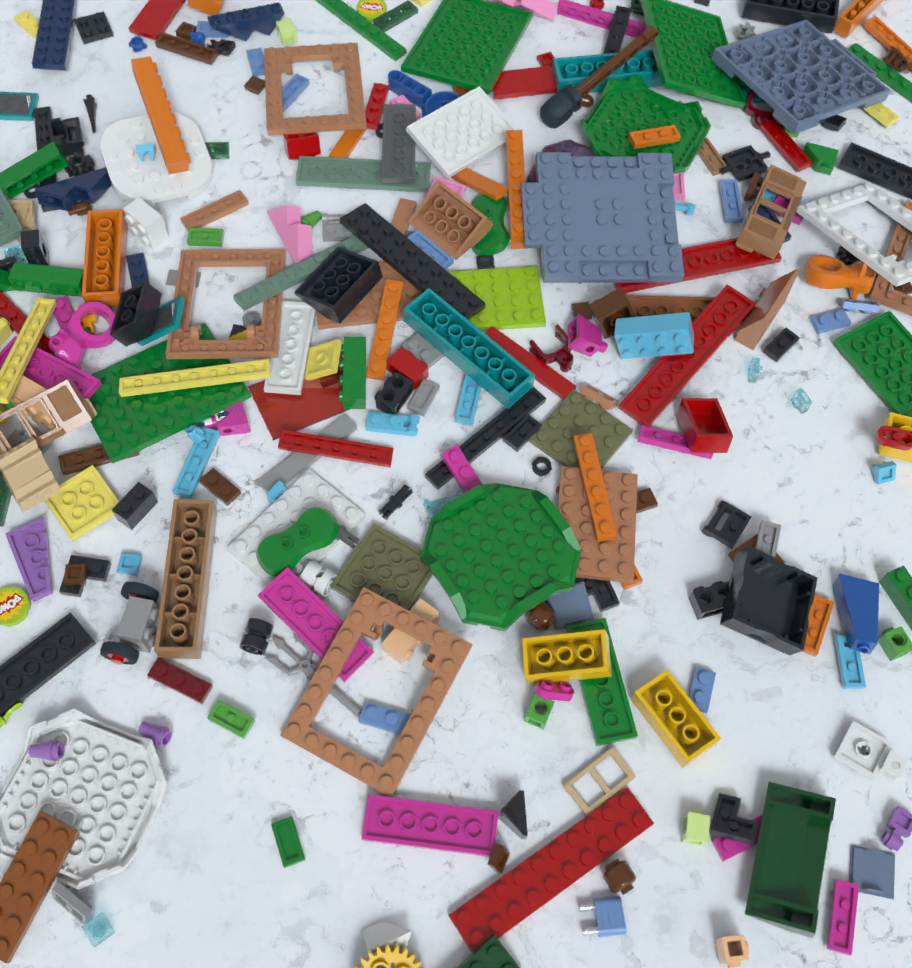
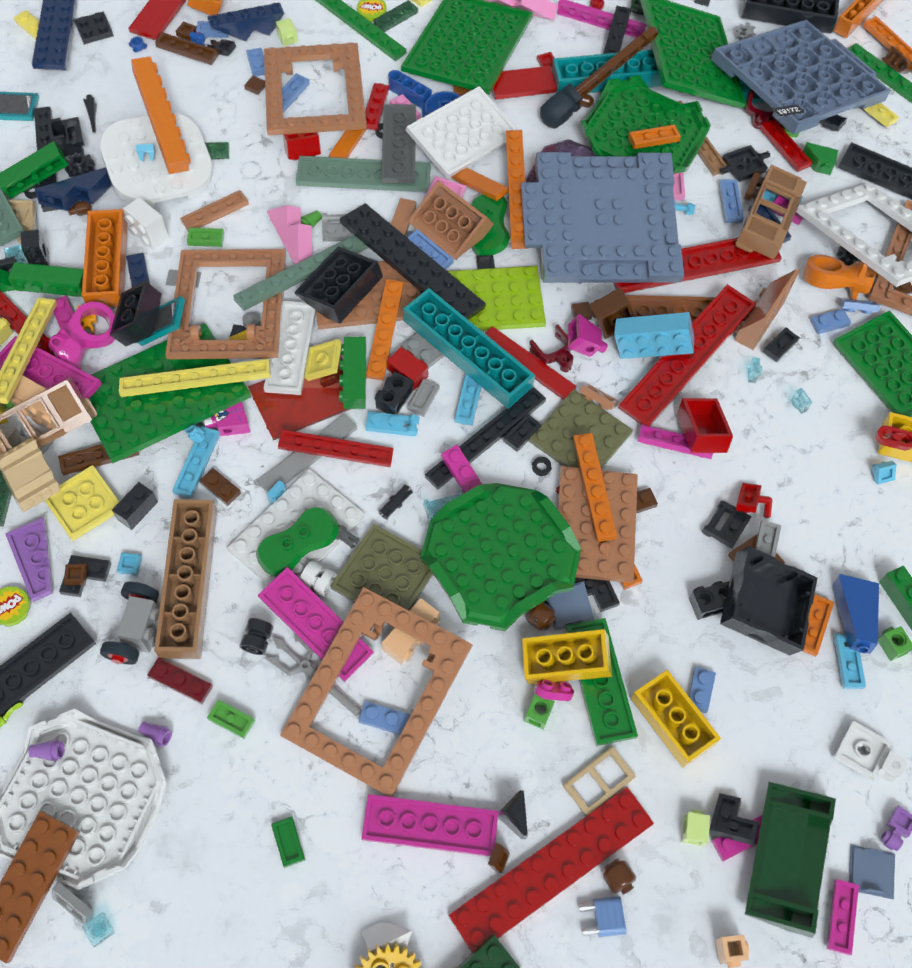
none -> red plate [736,483,773,518]
none -> black sticker [773,105,804,117]

